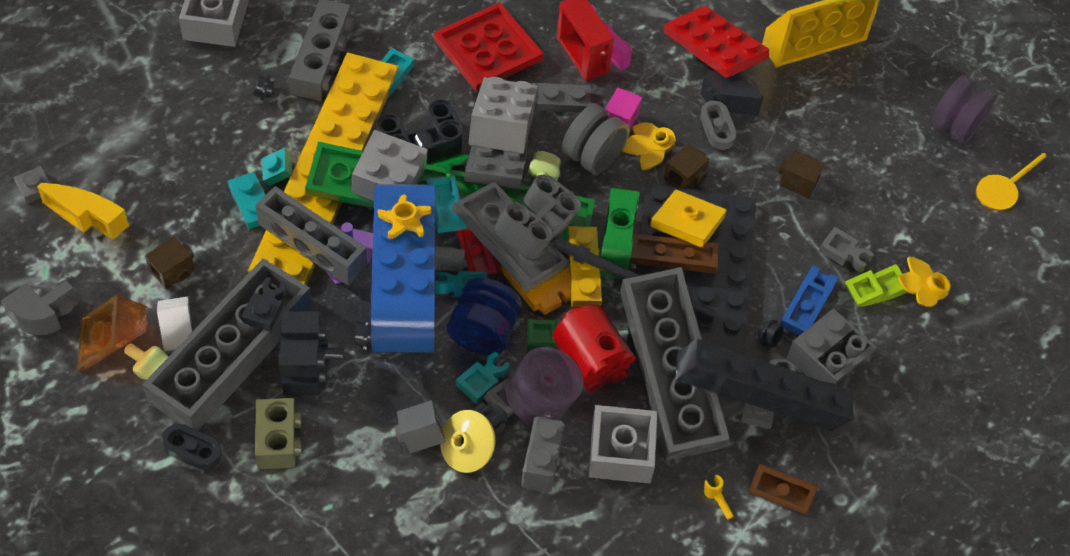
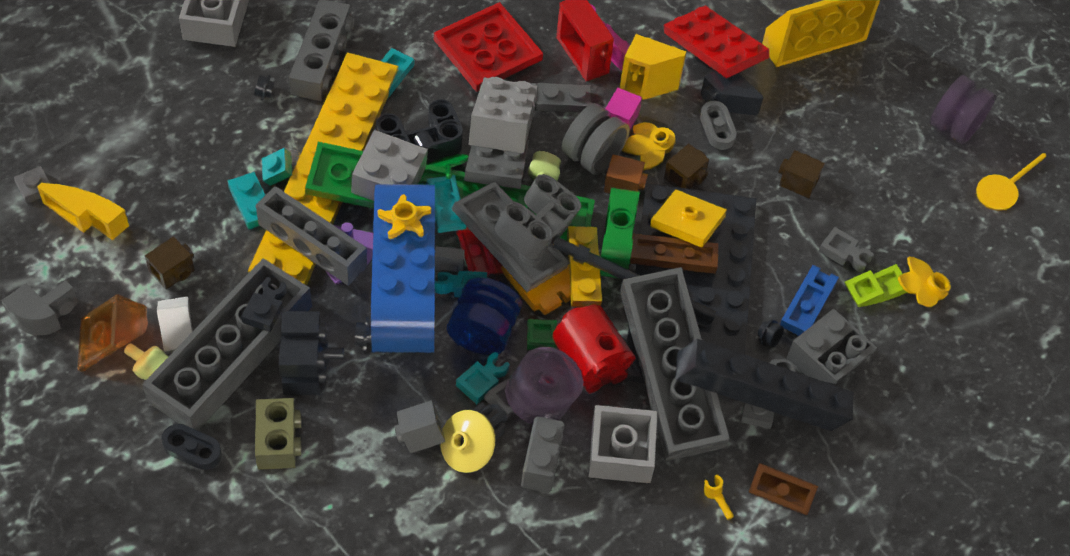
none -> dark orange brick [604,154,648,194]
none -> yellow slope [620,34,687,100]

